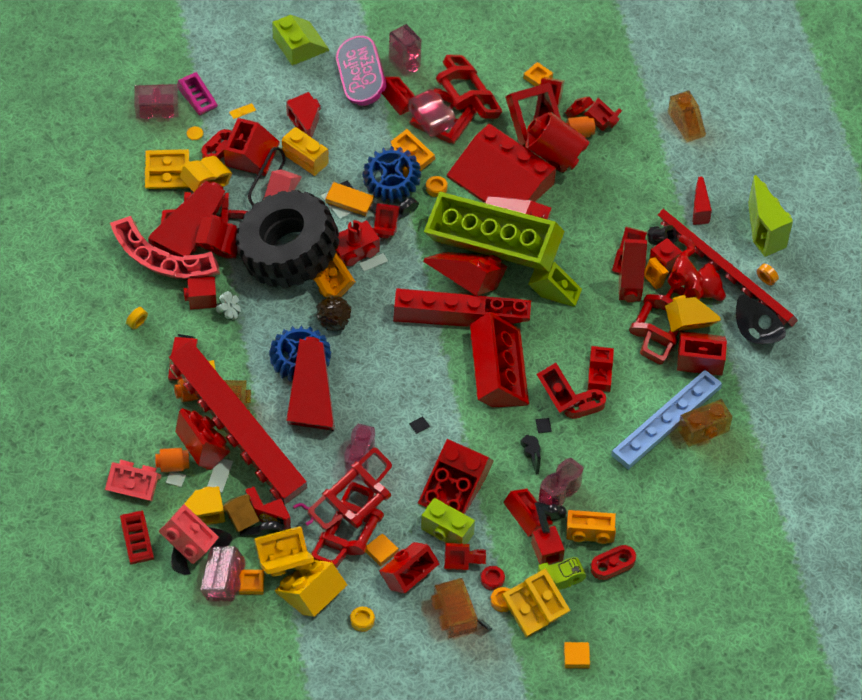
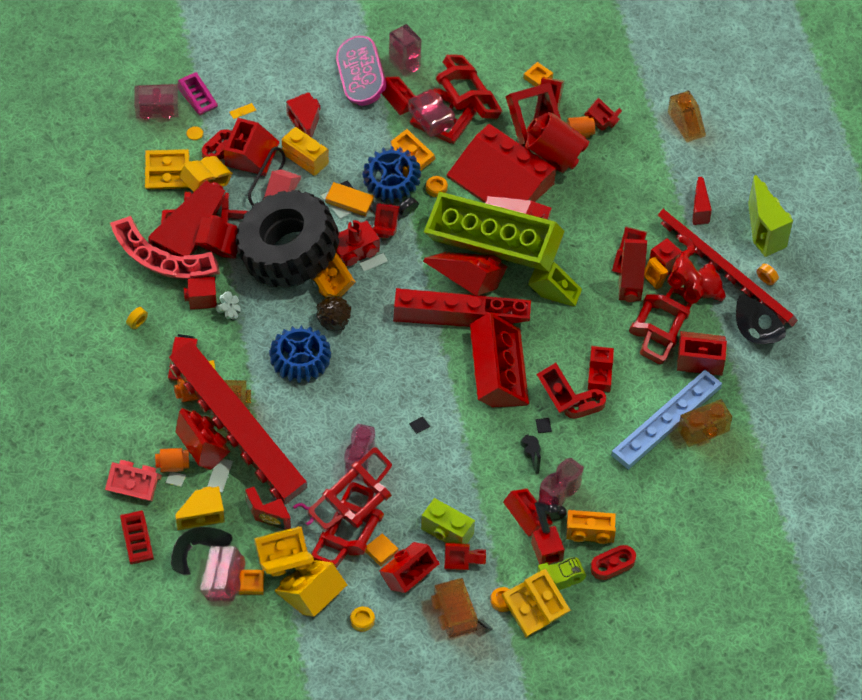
coral bracket [159,504,219,564] -> none
pearl gold tile [223,494,259,532] -> none
black piece [240,521,283,537] -> none
lime slope [272,15,329,66] -> none
red slope [286,337,335,431] -> none
red slope [418,439,494,514] -> none
red tile [481,566,505,591] -> none
light orange tile [564,642,590,668] -> none
red tile [565,96,594,118] -> none
black bush [647,225,677,245] -> none
yellow slope [665,295,721,332] -> none

